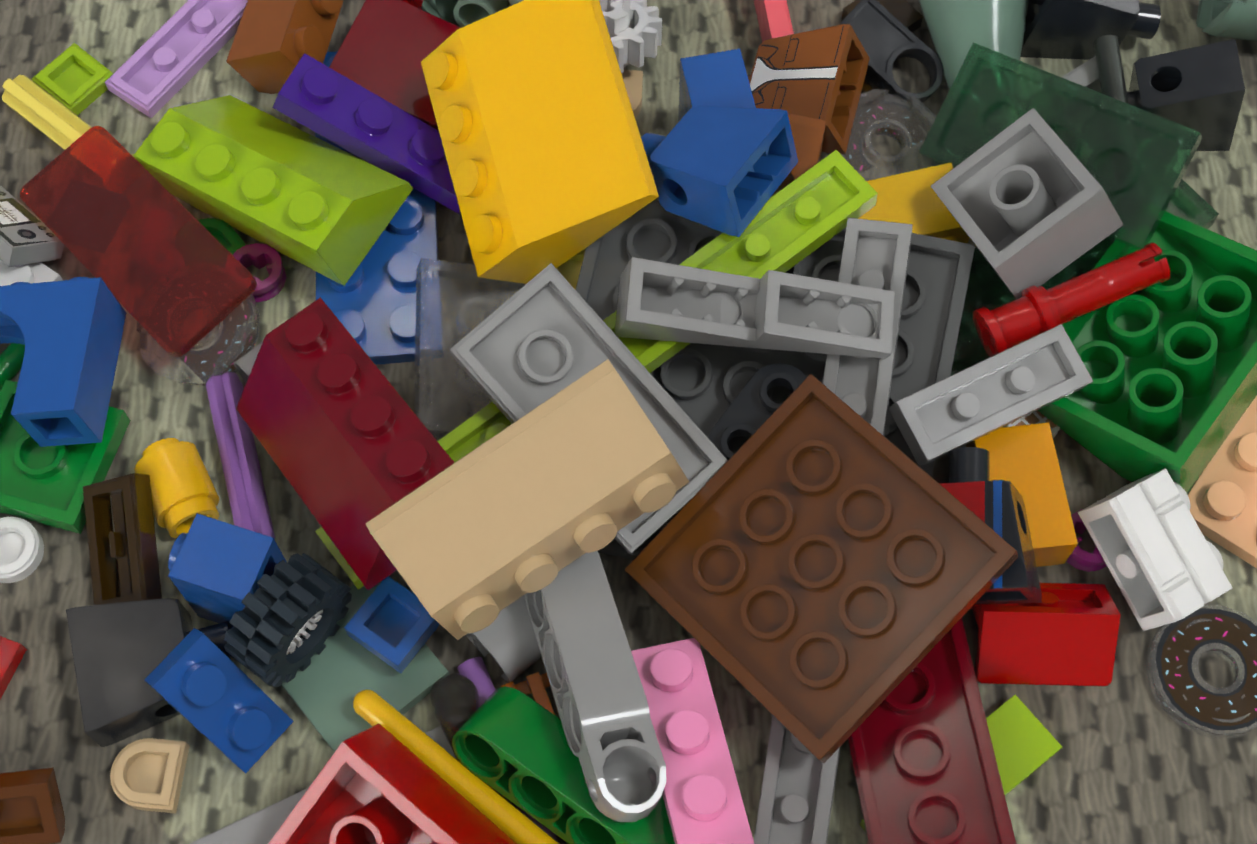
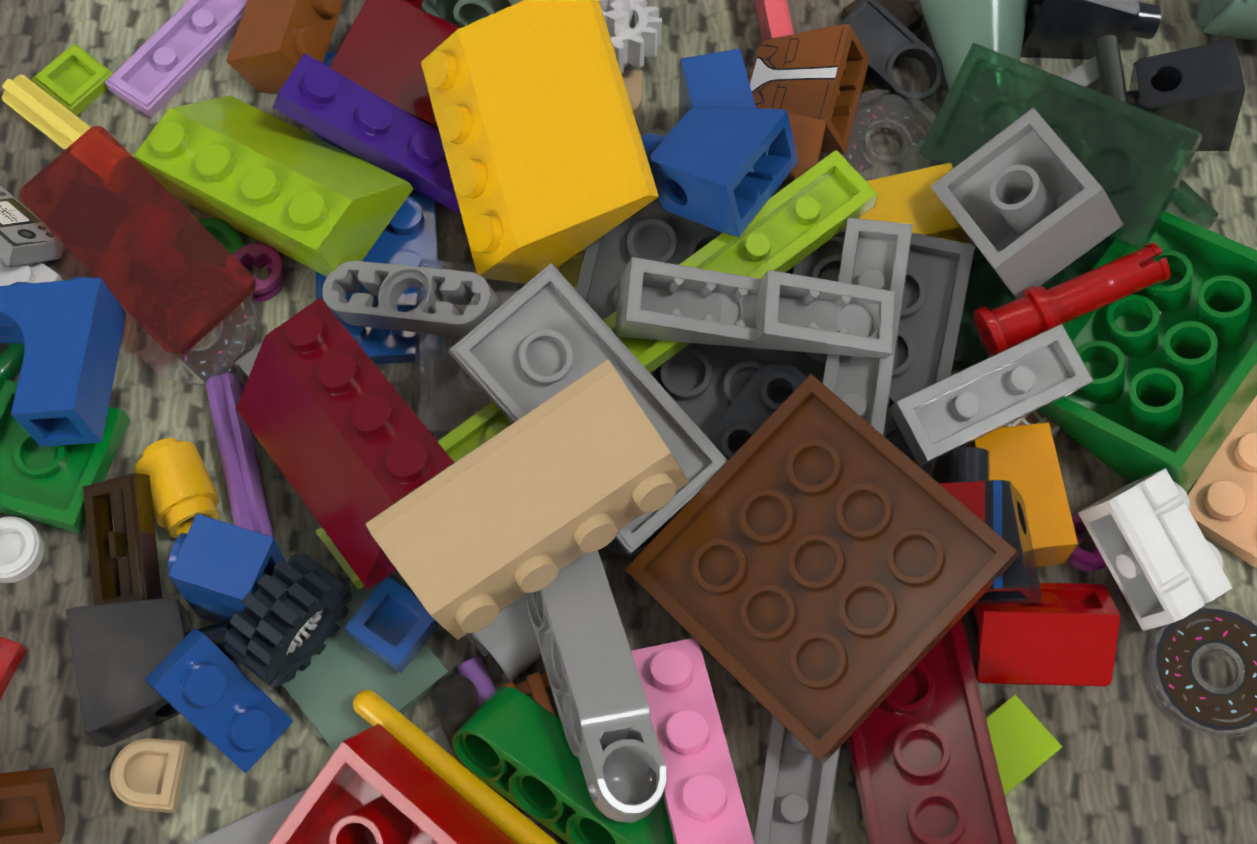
none -> light grey beam [323,261,501,338]

